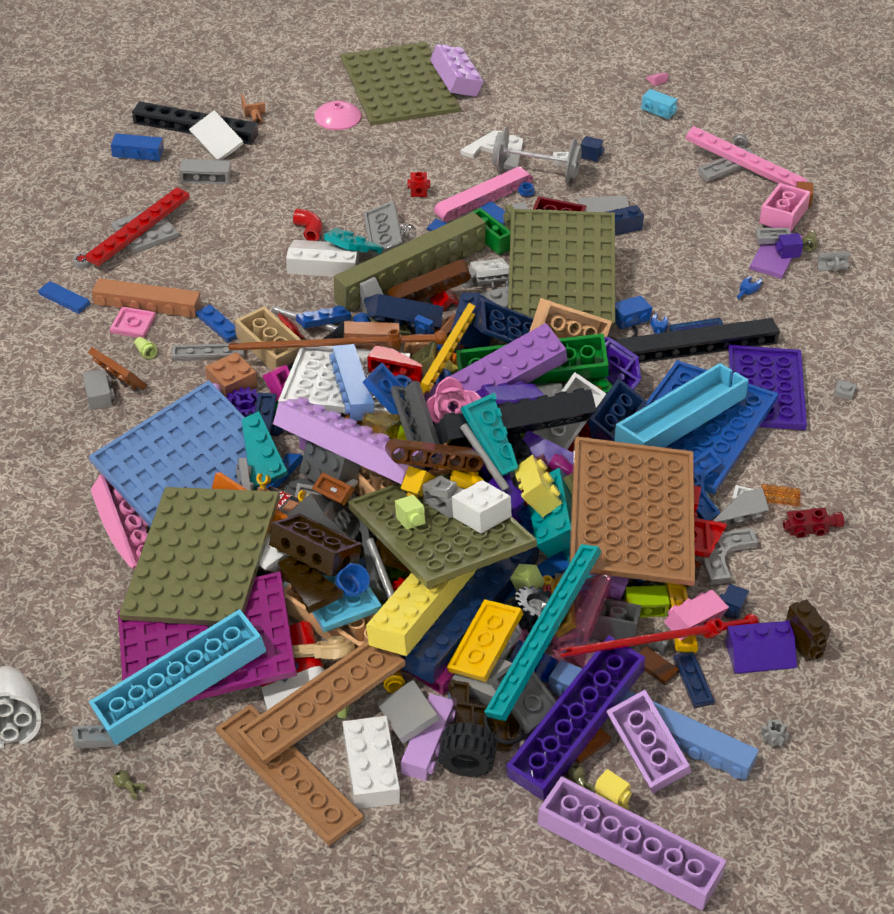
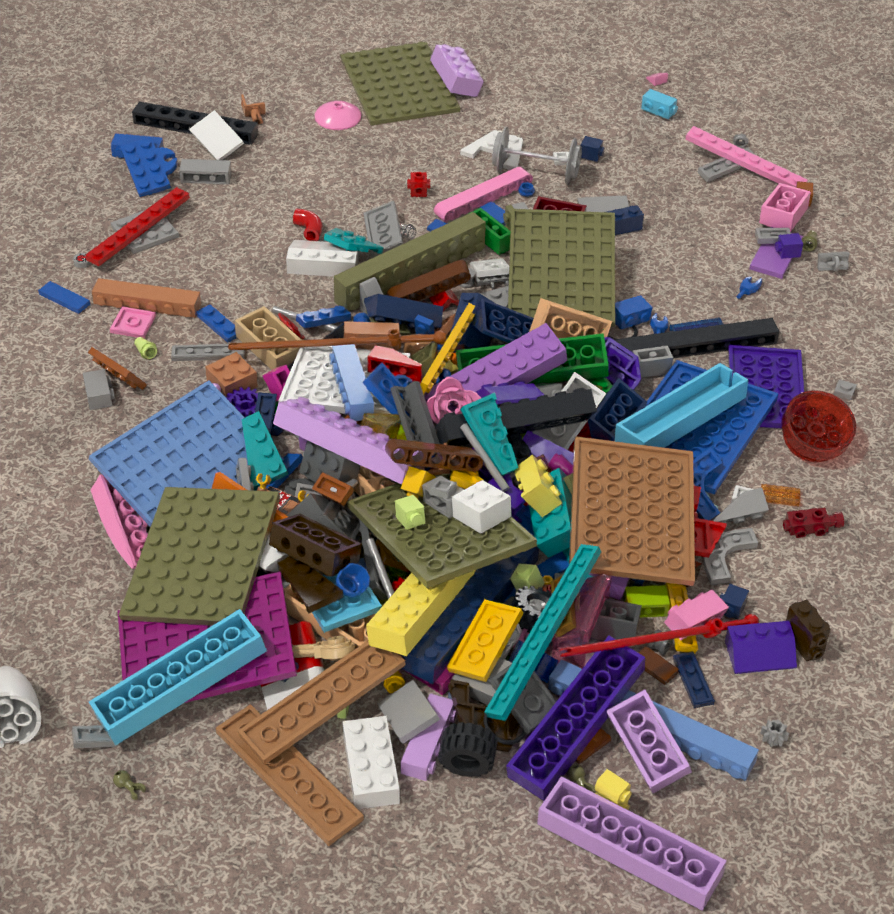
none -> blue plate [120,137,178,197]
none -> light grey brick [633,346,673,378]
none -> clear red wheel [781,390,856,462]

